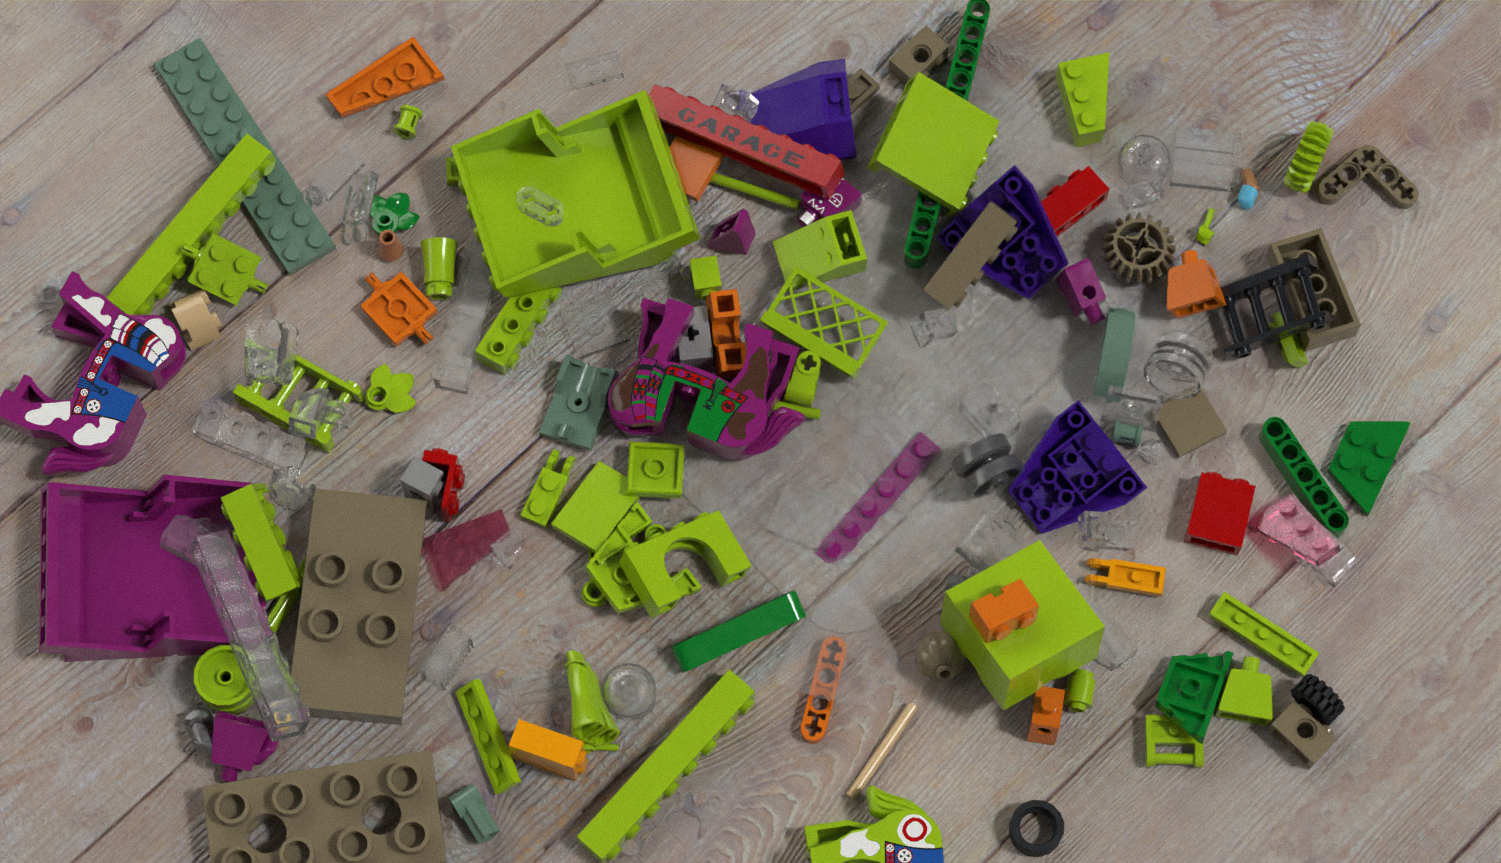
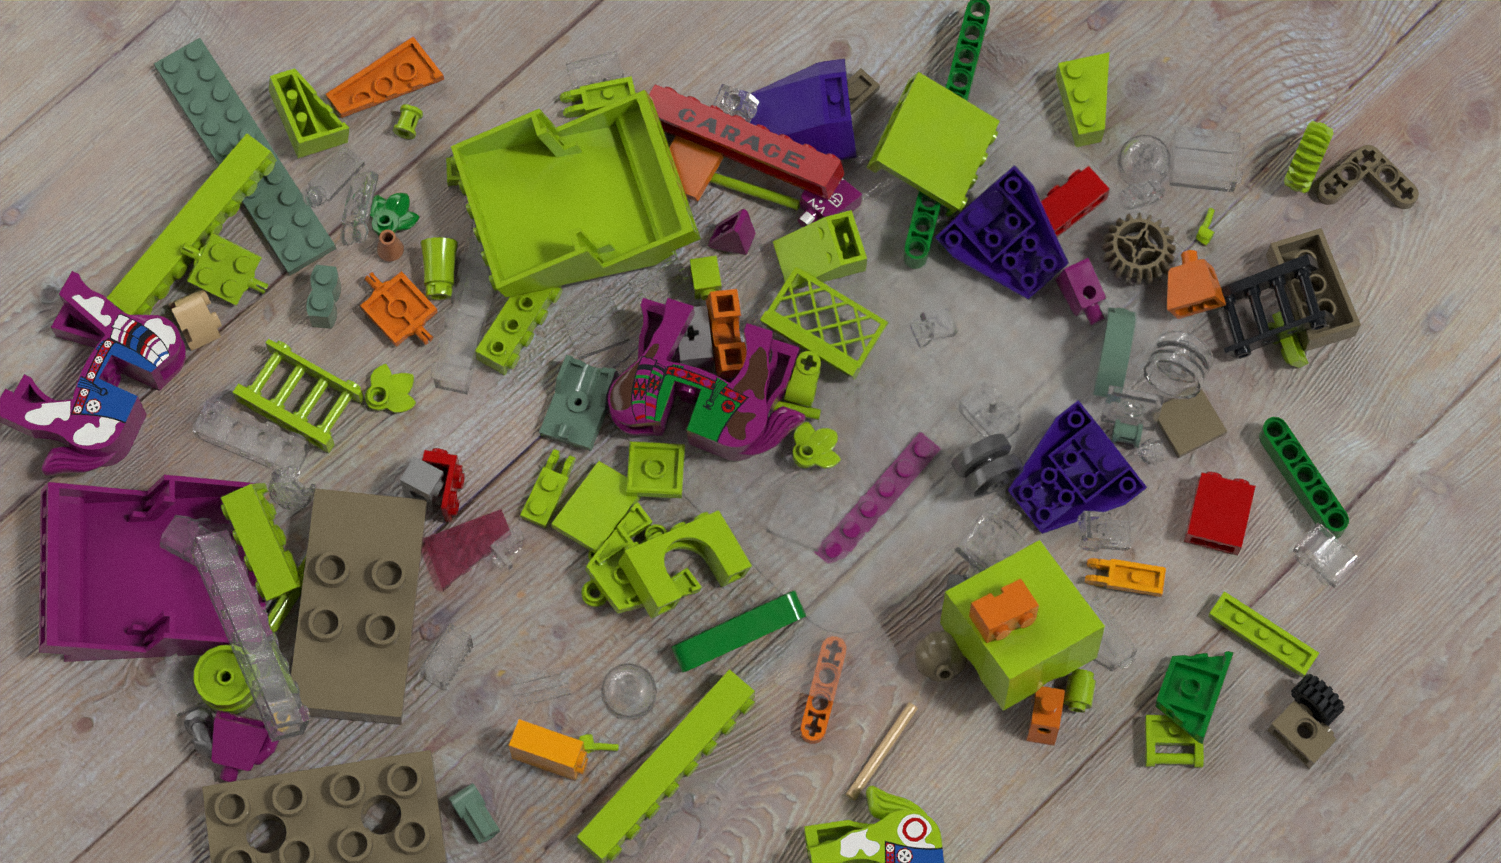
clear piece [245,318,299,385] -> none
clear brick [288,388,353,439] -> none
lime plate [455,679,522,795] -> none
clear beam [516,186,564,227] -> none
lime piece [565,650,620,747] -> none
dark tan brick [888,25,949,86] -> none
dark tan brick [923,201,1018,310] -> none
black tyre [1009,800,1064,857] -> none
lime torso [1214,656,1272,726] -> none
medium azure arm [1238,168,1259,209] -> none
clear pink wing [1247,492,1341,566] -> none
green wing [1327,421,1411,517] -> none
none -> lime wedge [269,68,349,158]
none -> sand green brick [306,265,341,329]
none -> lime hinge [560,76,636,118]
none -> lime plate [792,422,841,469]

